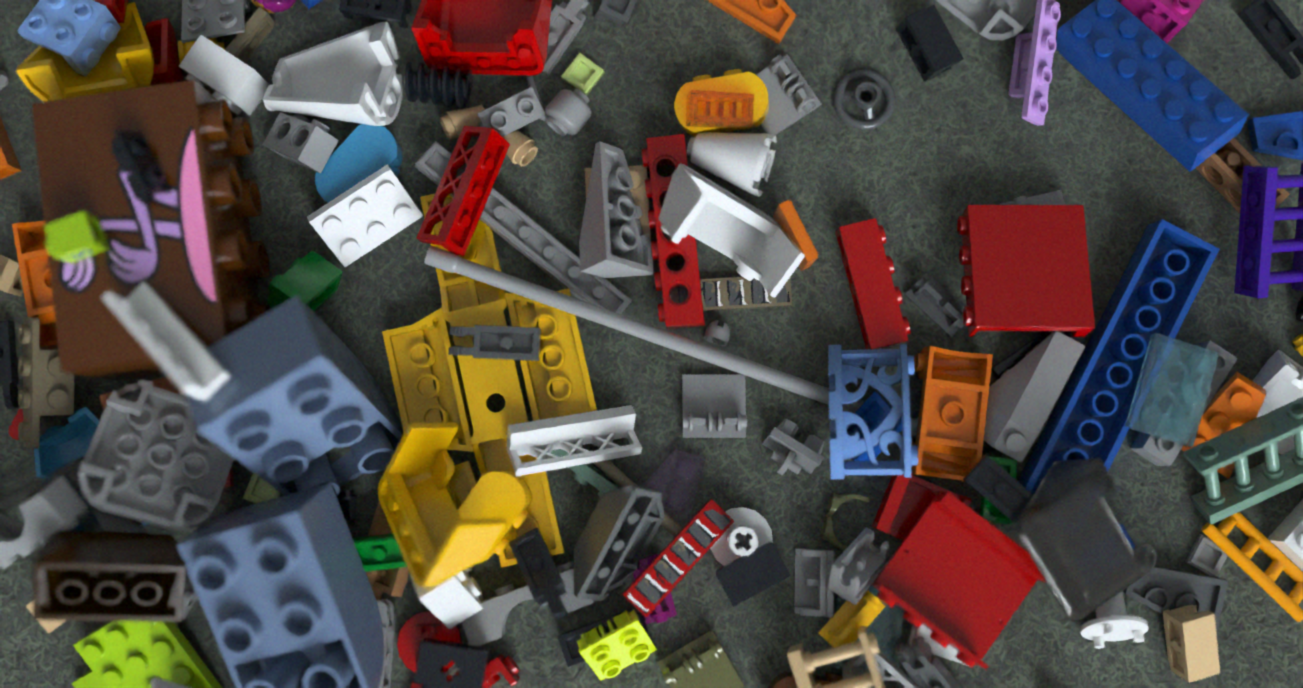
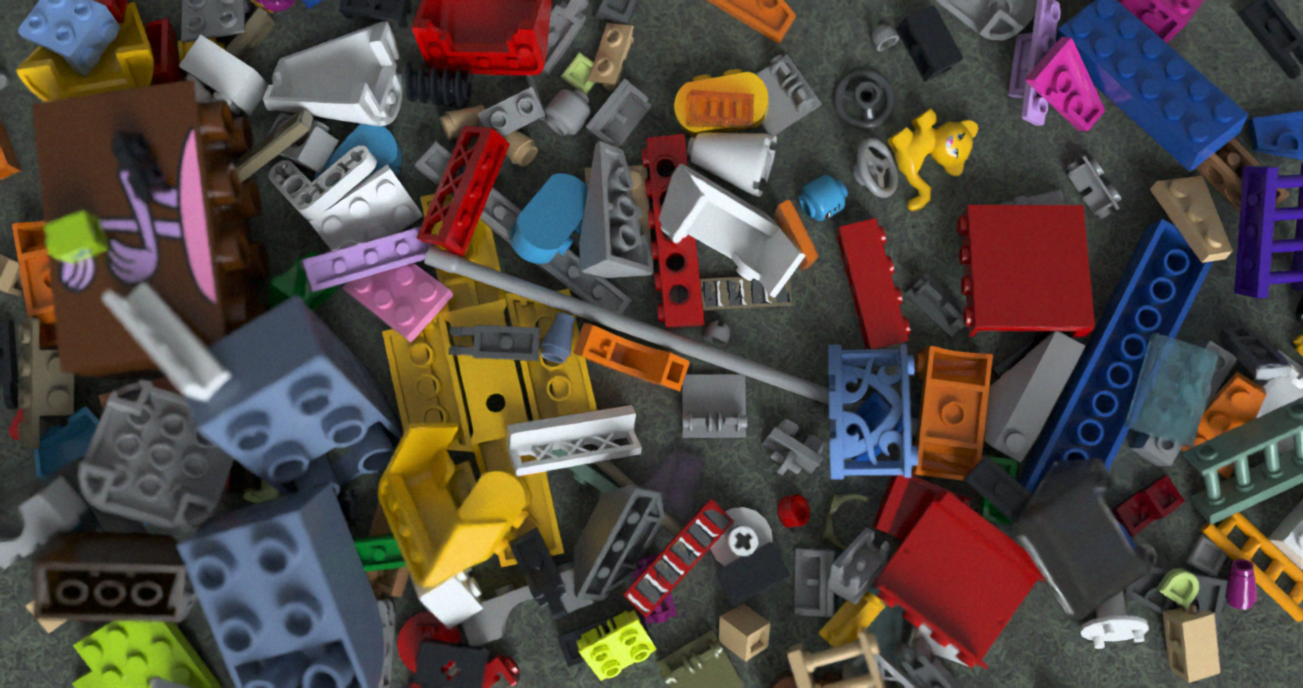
none -> dark brown tile [229,460,261,494]
none -> dark tan tile [234,108,313,182]
none -> white beam [268,146,377,220]
none -> lavender fence [299,226,436,292]
none -> bright pink plate [343,263,454,343]
none -> dark azure brick [509,173,588,264]
none -> sand blue cone [540,313,575,363]
none -> orange arch [574,323,690,391]
none -> light grey hinge [586,78,652,148]
none -> tan hinge [588,23,634,91]
none -> tan panel [718,604,770,661]
none -> red tile [777,494,810,528]
none -> dark azure head [798,175,848,221]
none -> light grey piece [853,137,898,198]
none -> light grey hinge [871,24,899,51]
none -> yellow animal [887,108,978,211]
none -> dark pink wing [1024,37,1106,131]
none -> light grey hinge [1066,155,1122,220]
none -> dark red slope [1109,475,1185,537]
none -> tan wing [1150,176,1233,263]
none -> yellowish green tile [1156,568,1199,609]
none -> dark grey hinge [1220,327,1291,380]
none -> magenta cone [1225,559,1258,609]

